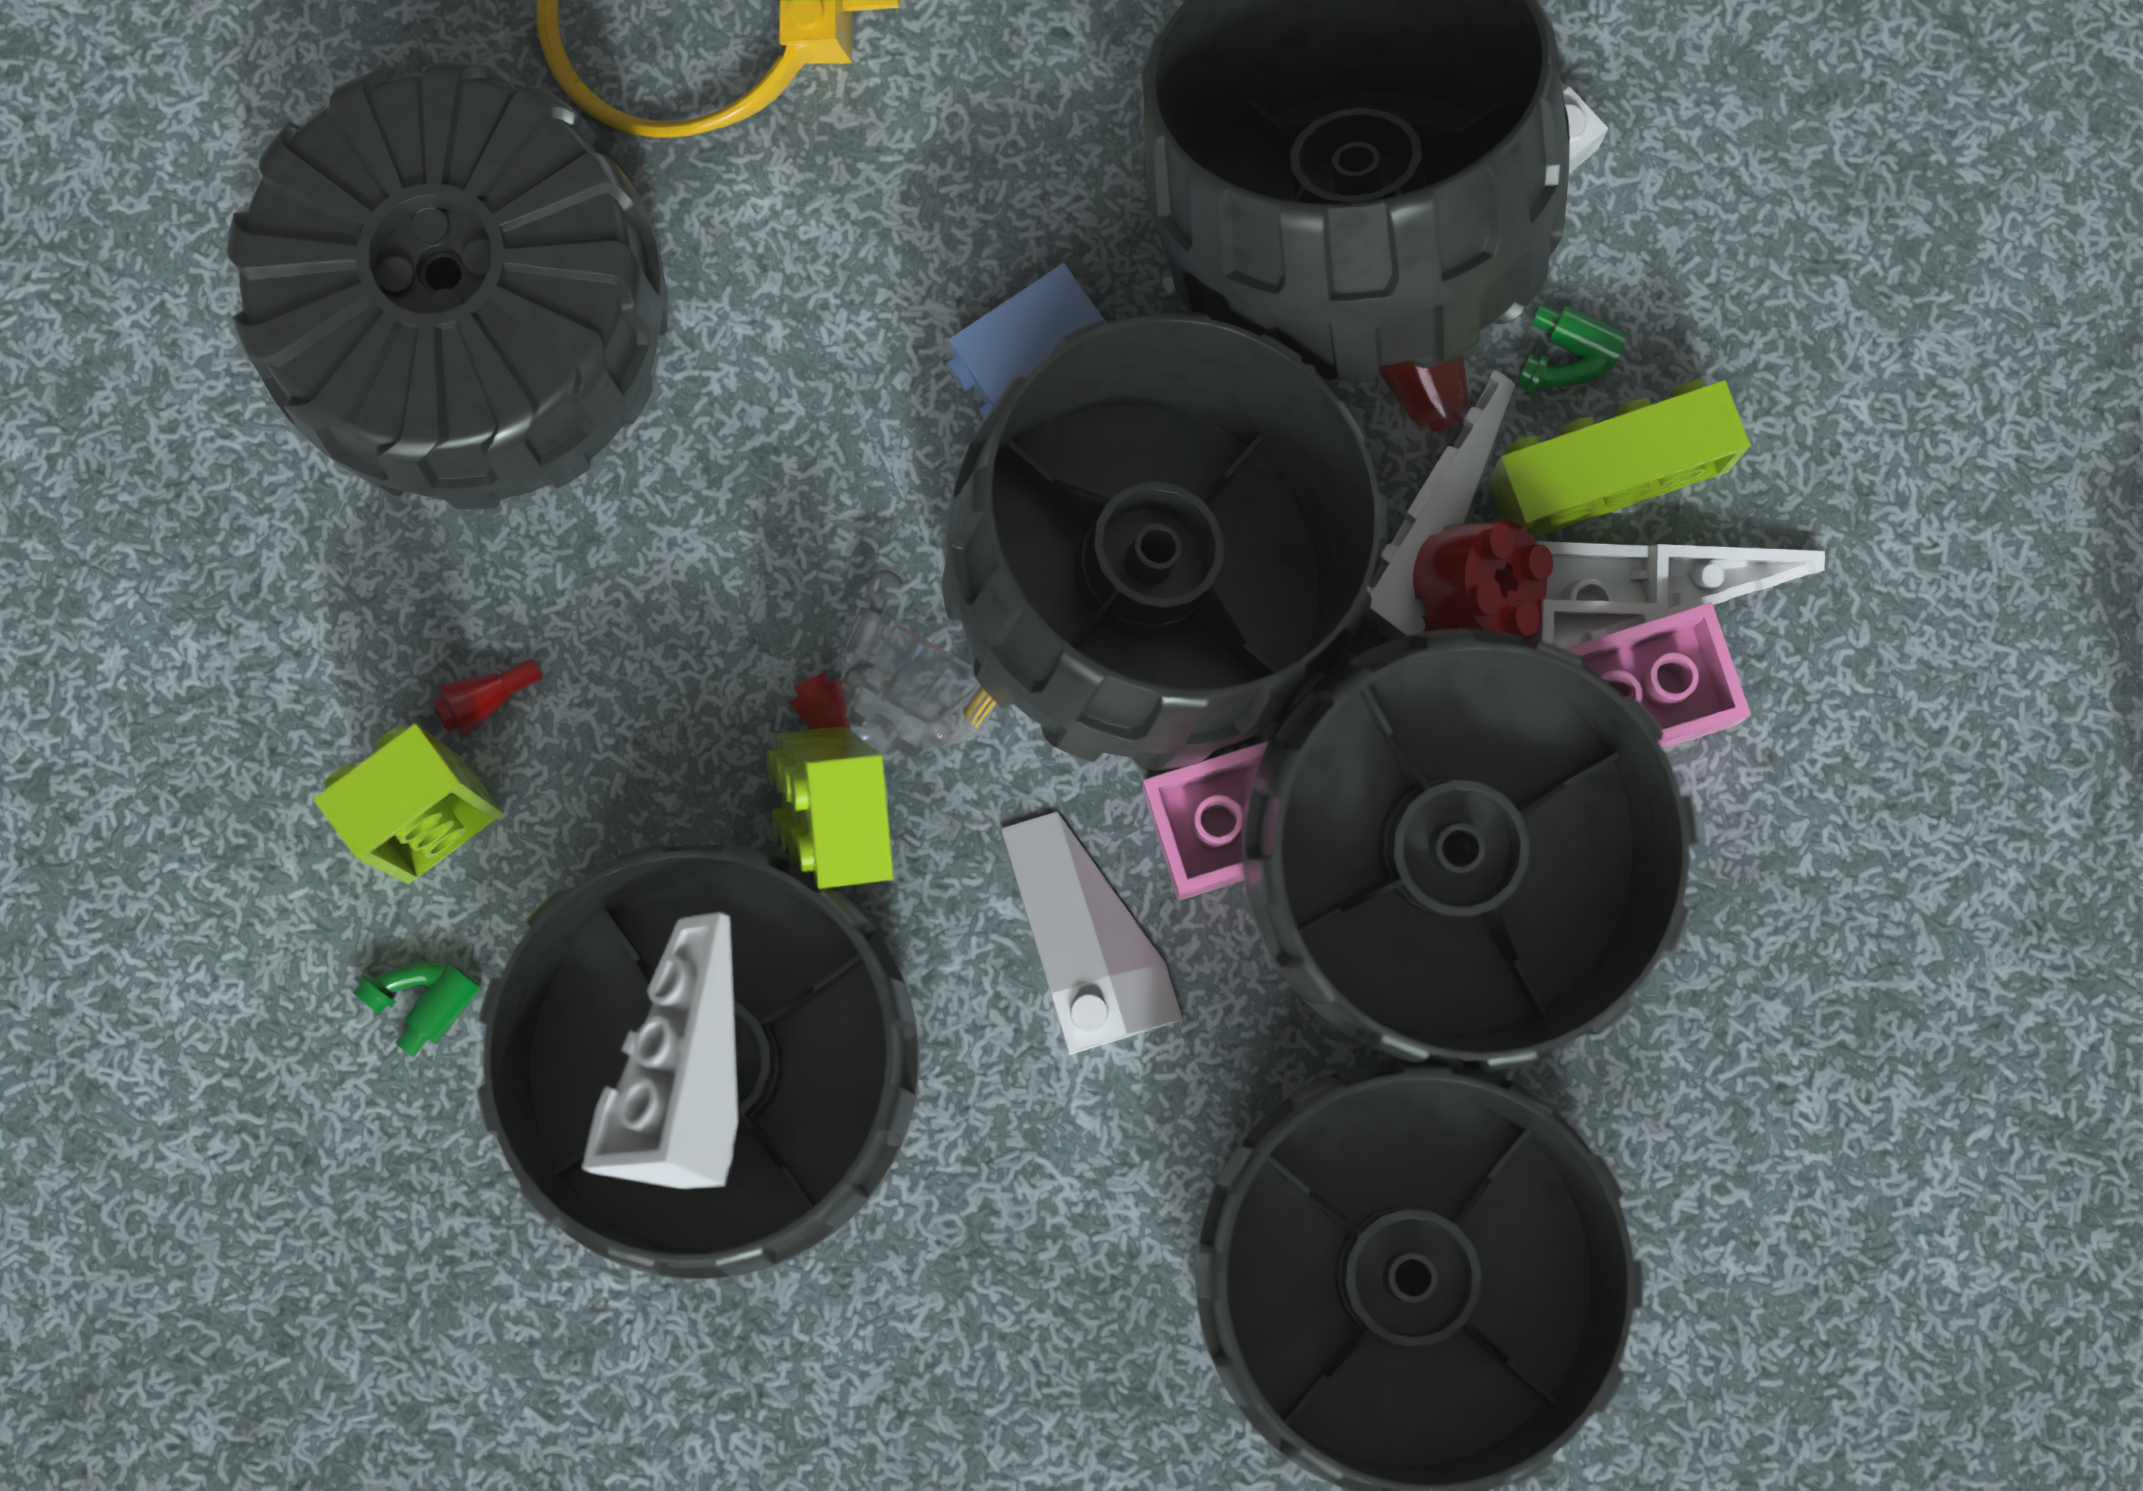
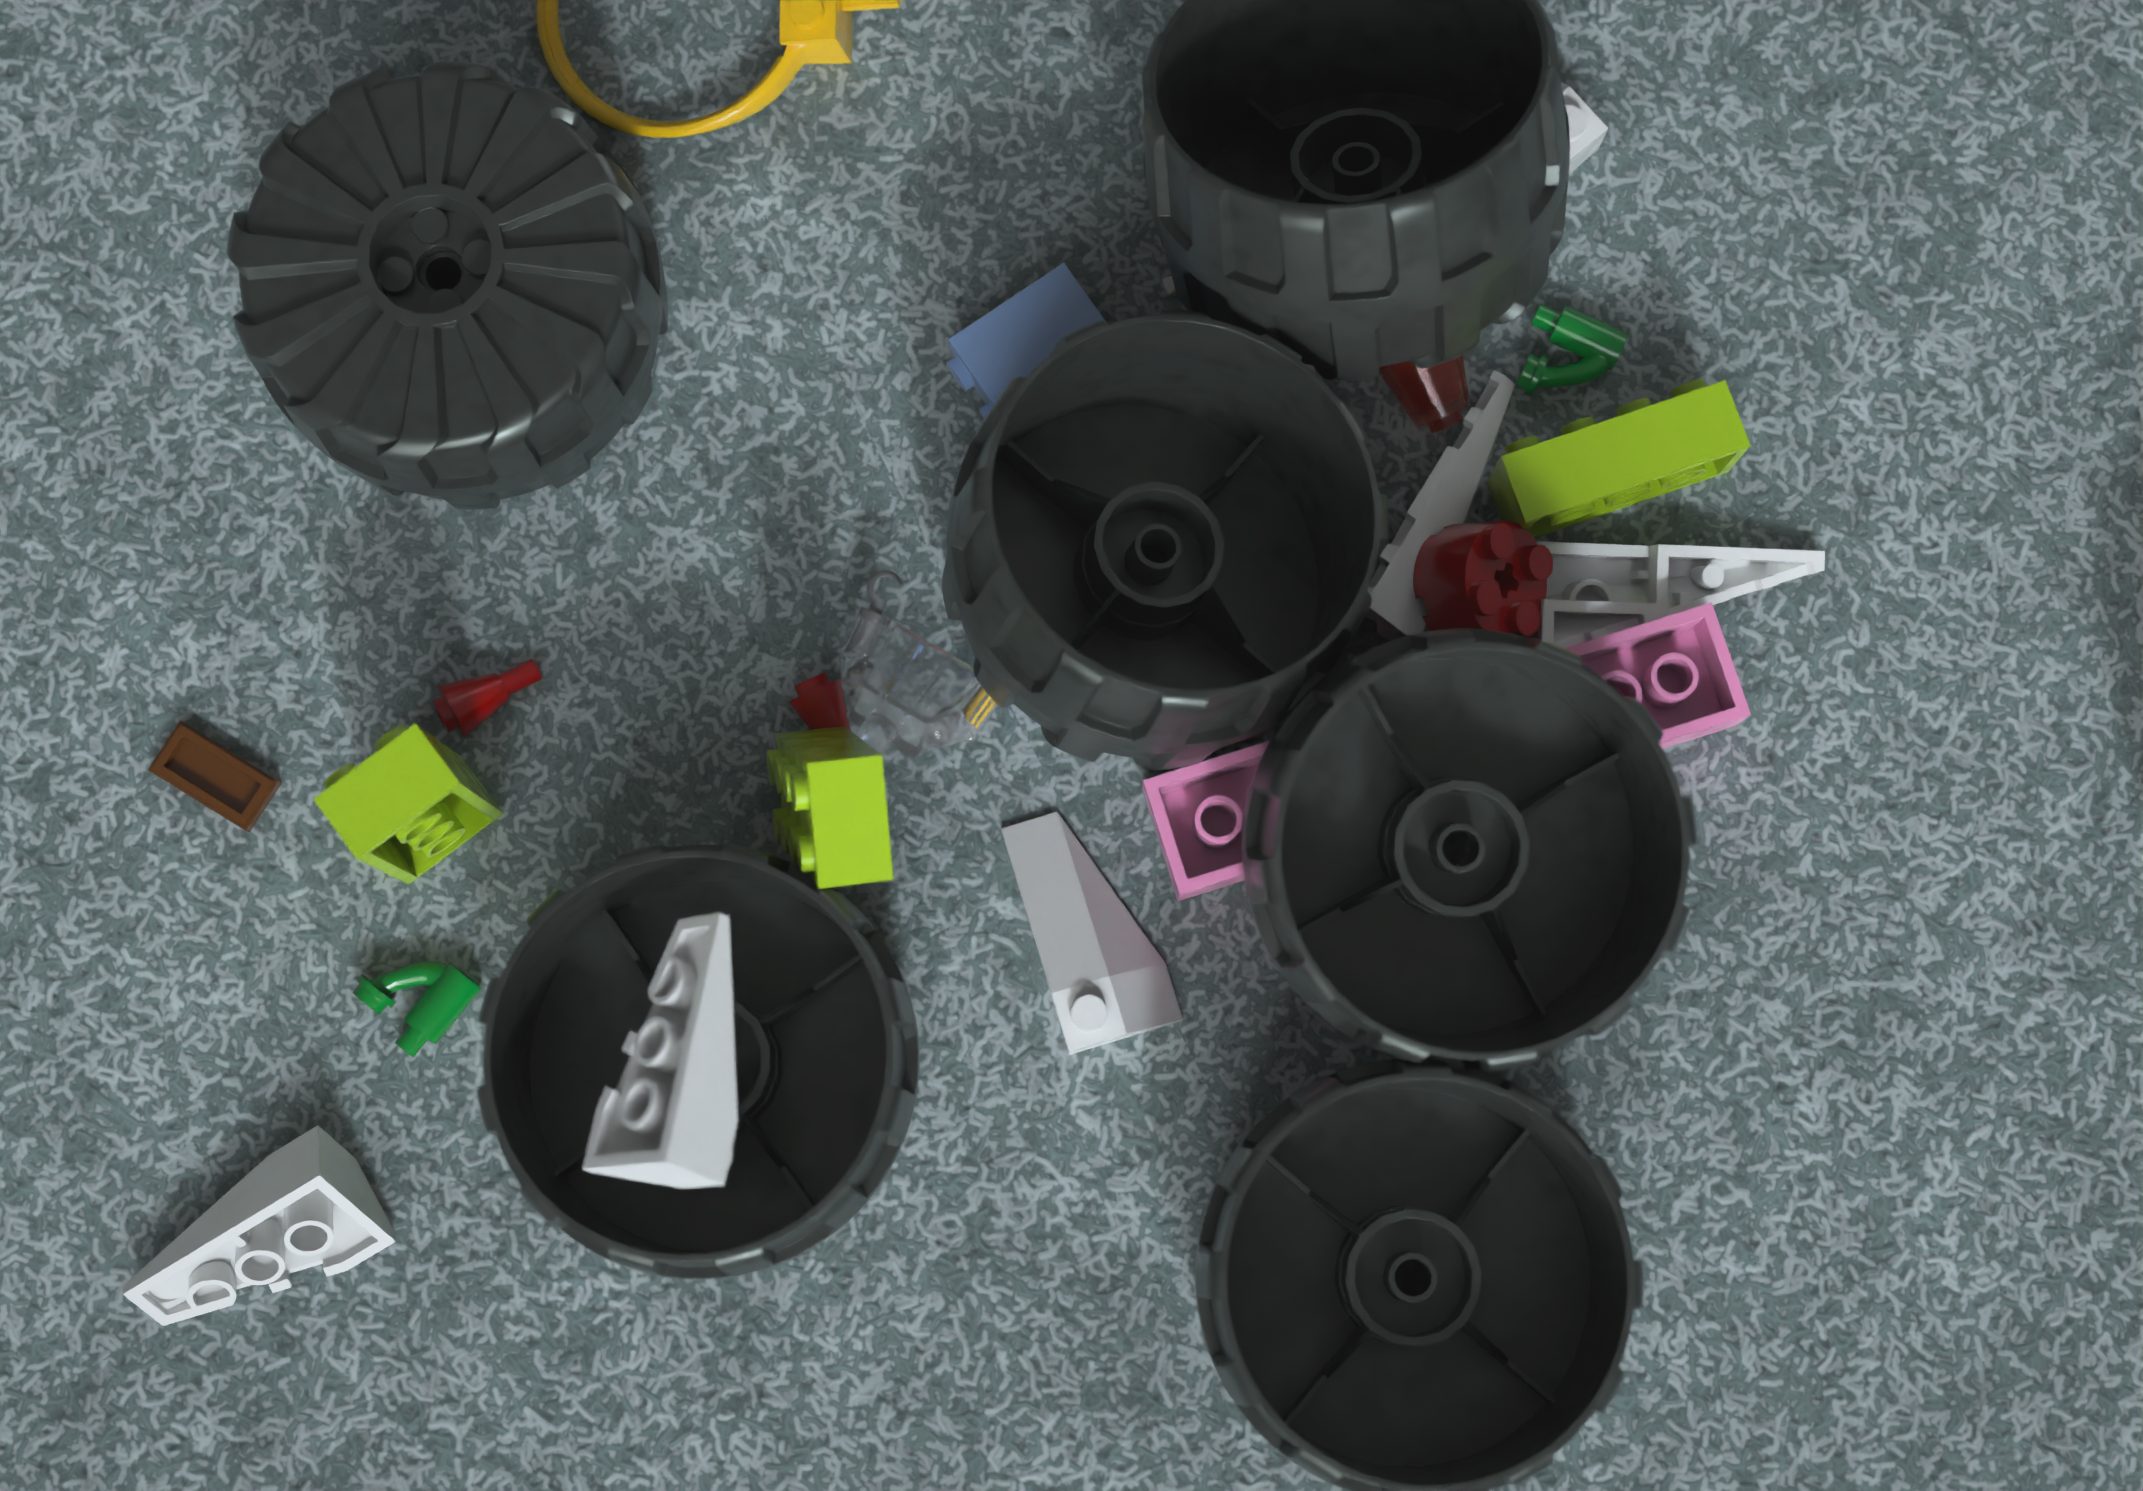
none -> white wedge [123,1125,396,1326]
none -> reddish brown tile [148,720,282,833]

